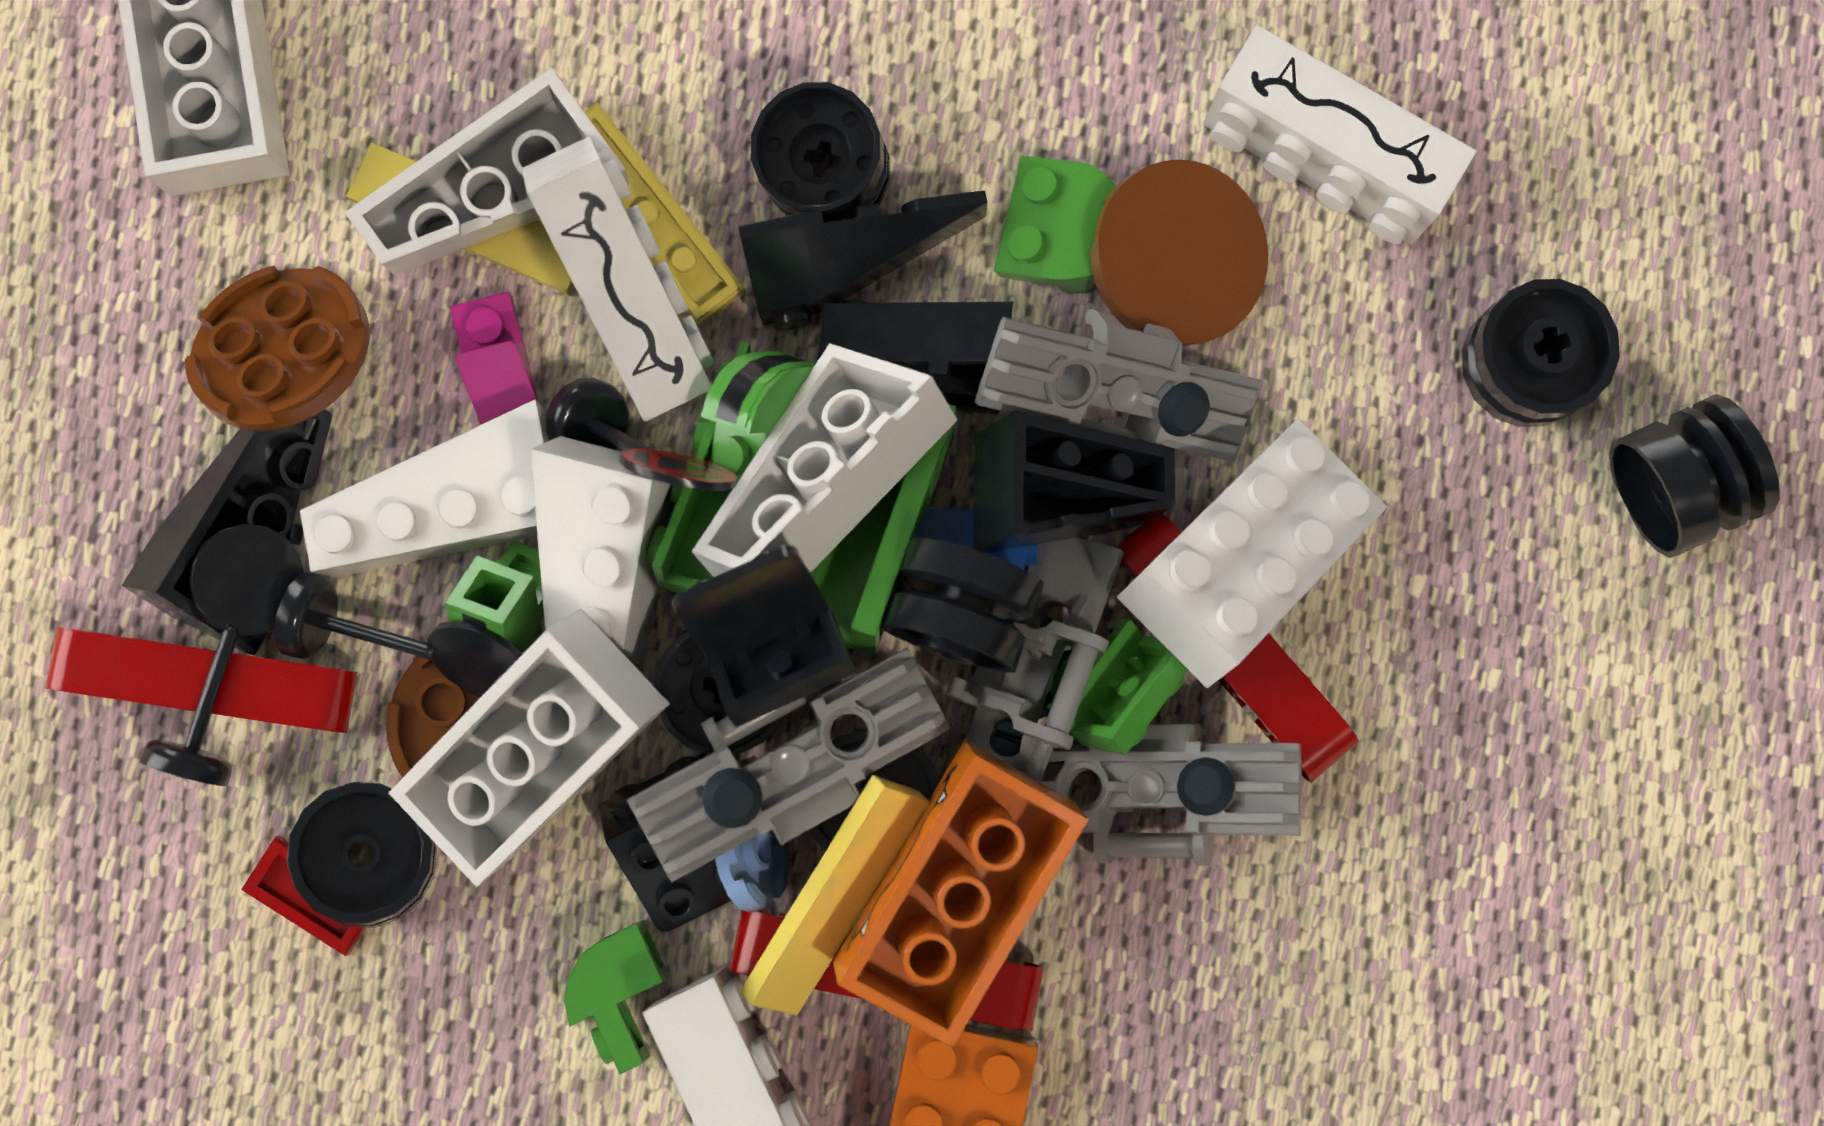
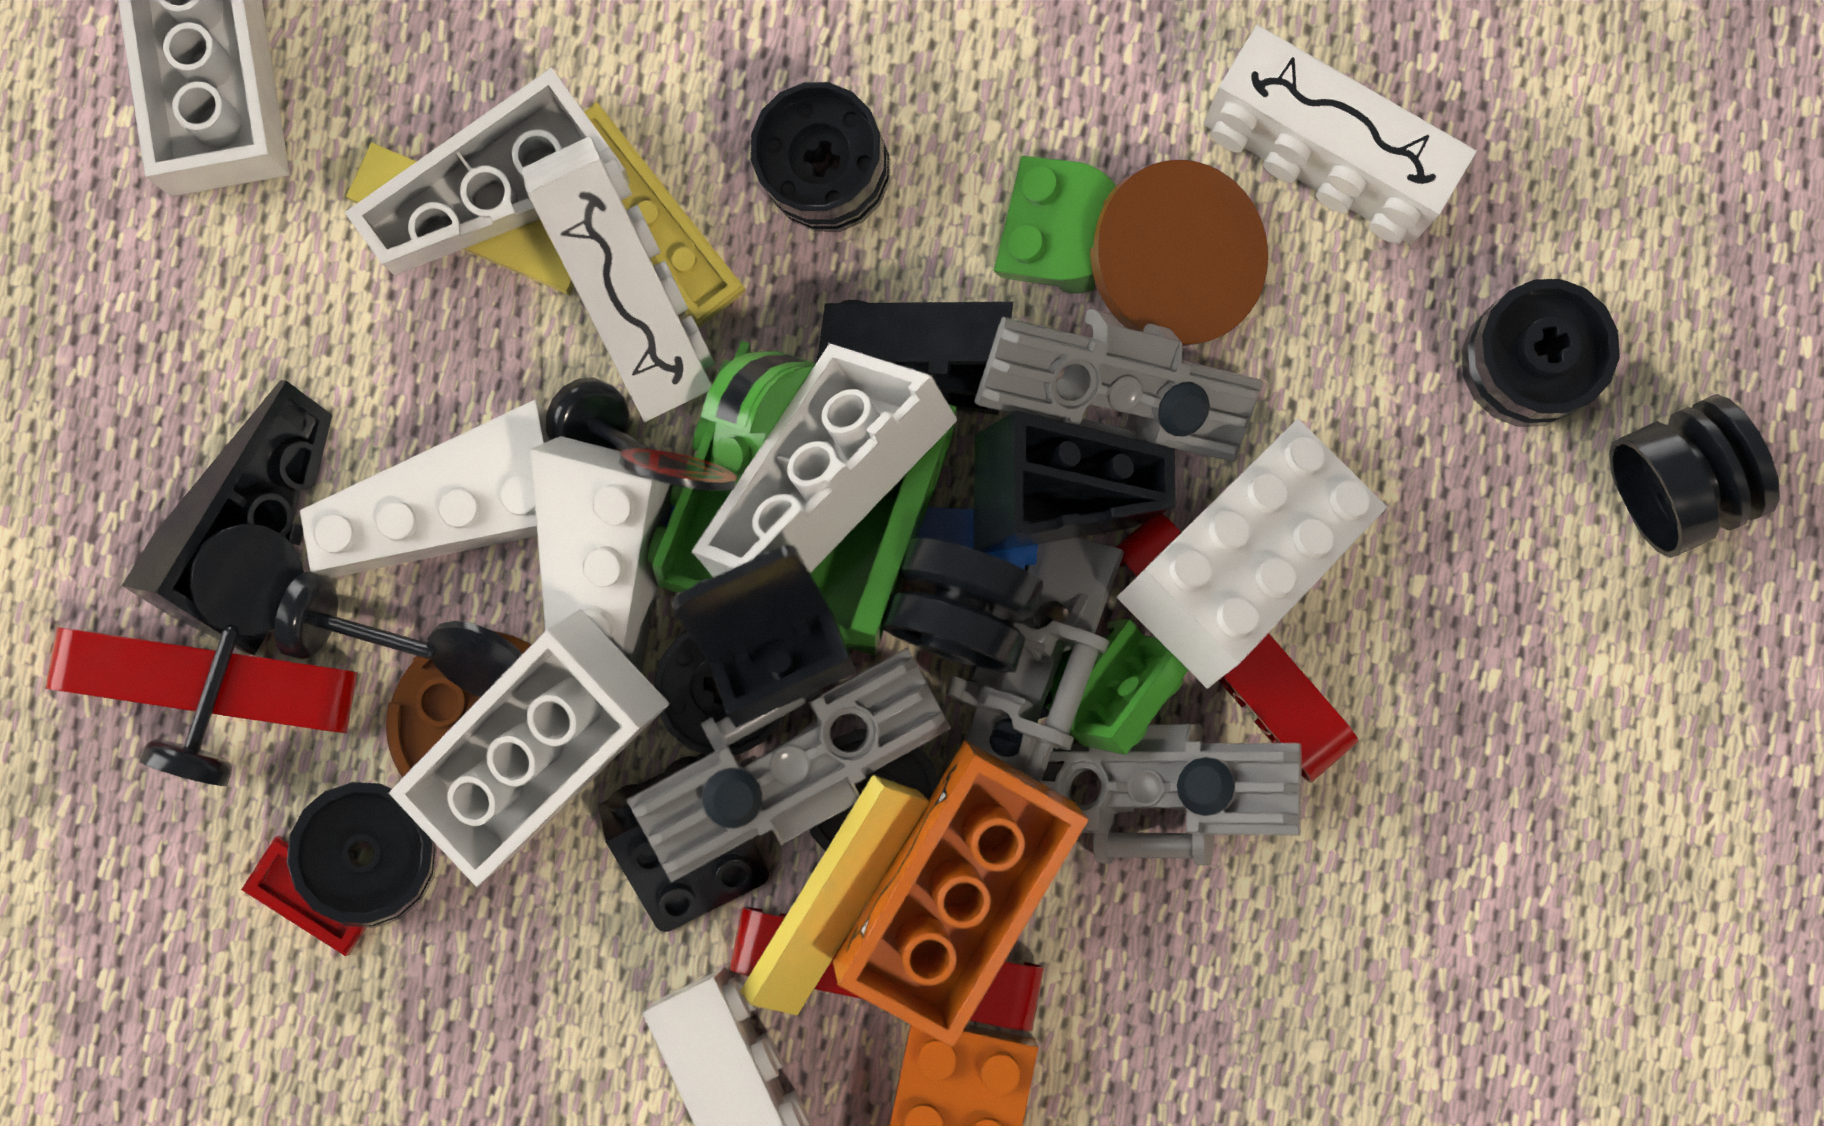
dark orange tile [185,266,370,431] -> none
bright green brick [445,540,544,654] -> none
dark pink slope [450,291,539,425] -> none
bright green brick [564,920,670,1074] -> none
light blue tile [715,830,789,912] -> none
black wedge [738,190,988,331] -> none

